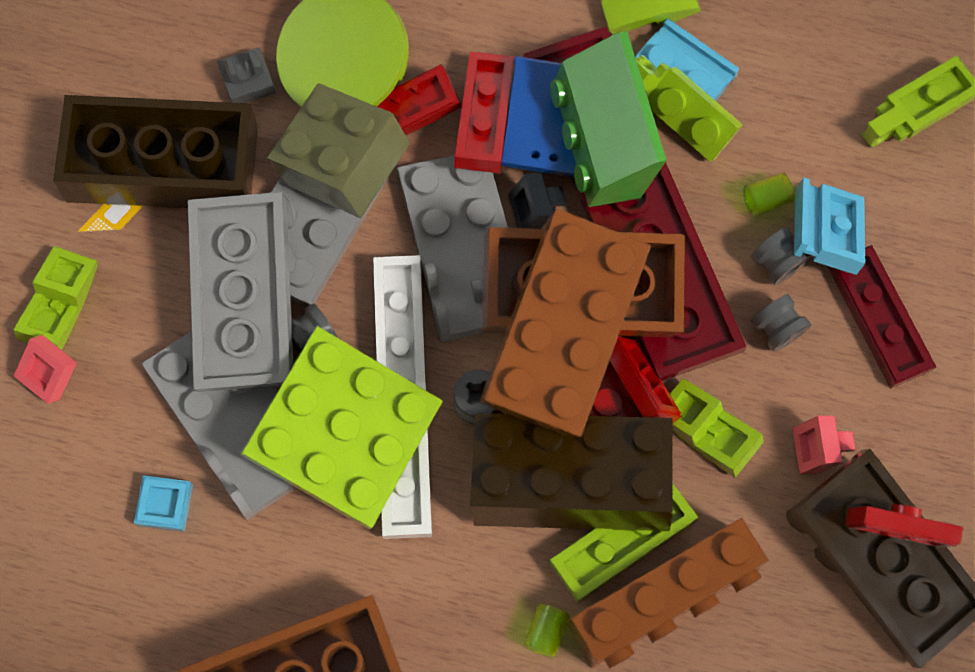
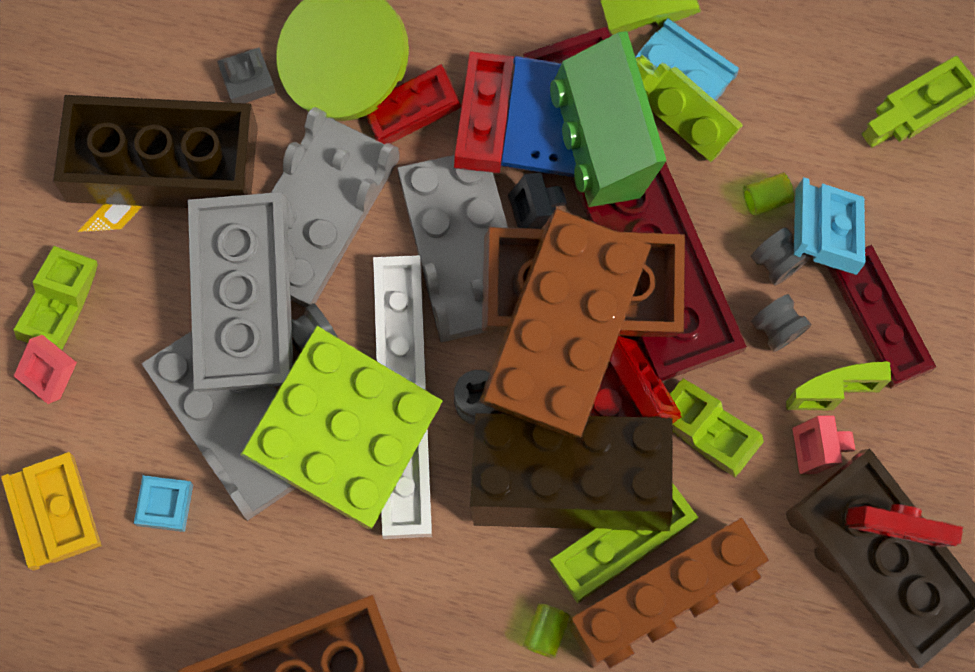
olive brick [267,83,410,219] -> none
none -> yellow plate [1,452,102,571]
none -> lime slope [786,362,891,410]

